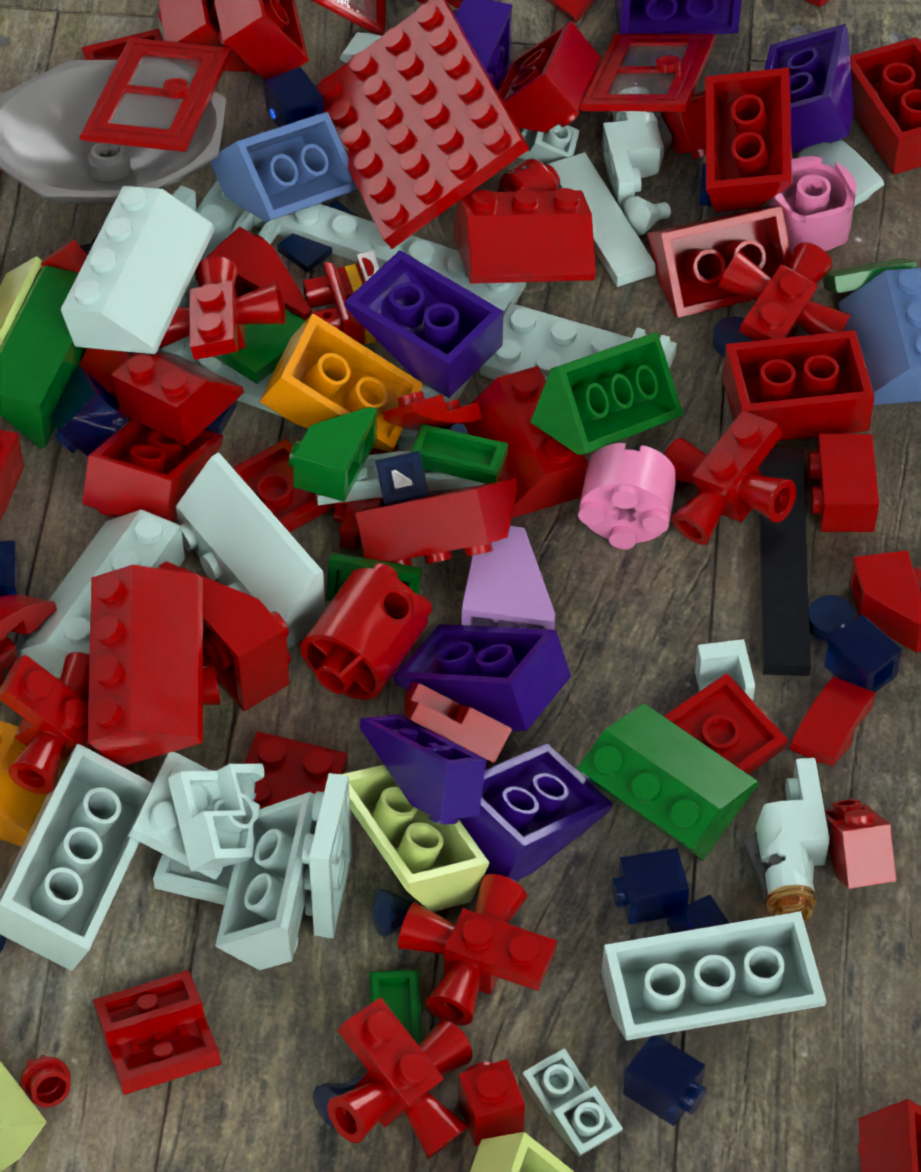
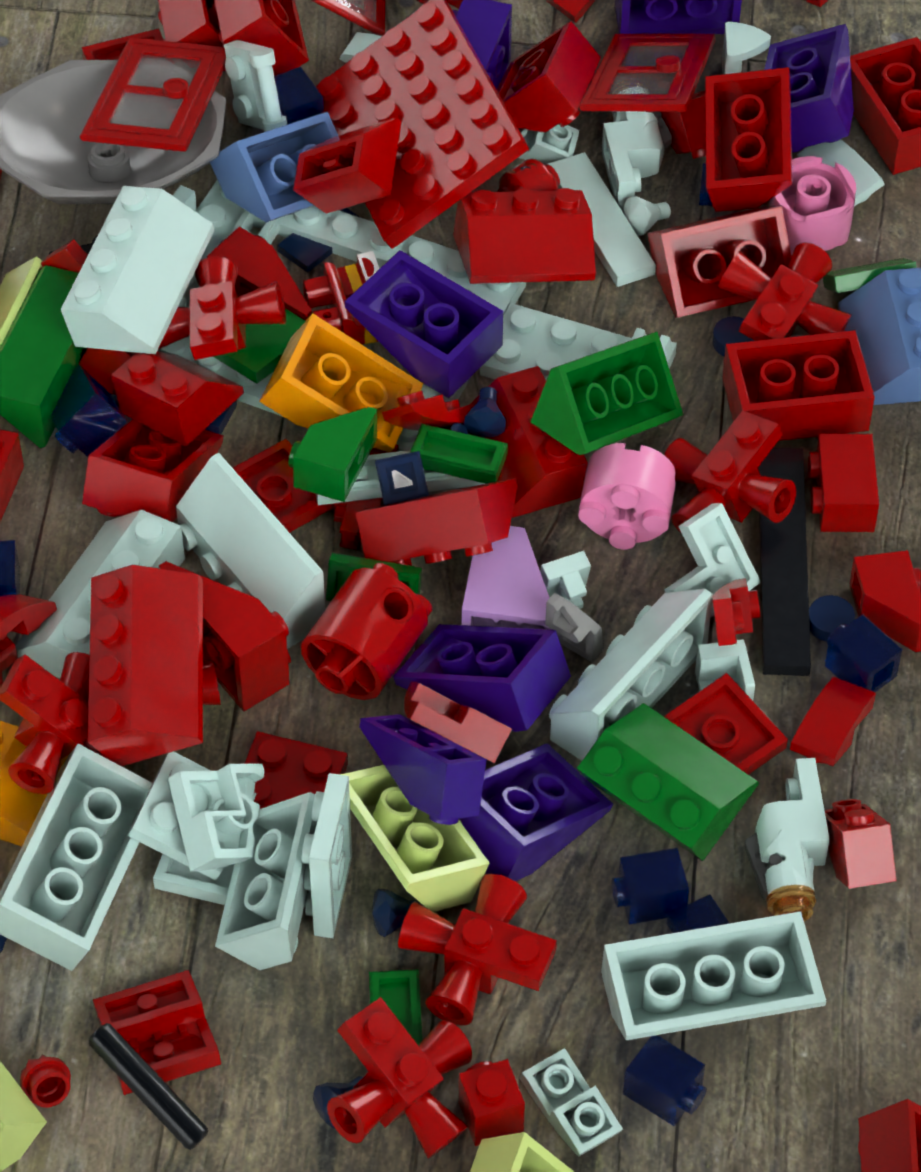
none -> black axle [89,1023,208,1150]
none -> light aqua plate [224,40,287,132]
none -> red slope [293,117,402,214]
none -> dark blue rock [464,387,506,438]
none -> light aqua tile [540,550,591,609]
none -> light grey slope [545,593,603,662]
none -> light aqua slope [549,589,713,761]
none -> light aqua plate [664,503,761,618]
none -> red slope [713,578,761,646]
none -> light aqua tile [722,22,771,74]

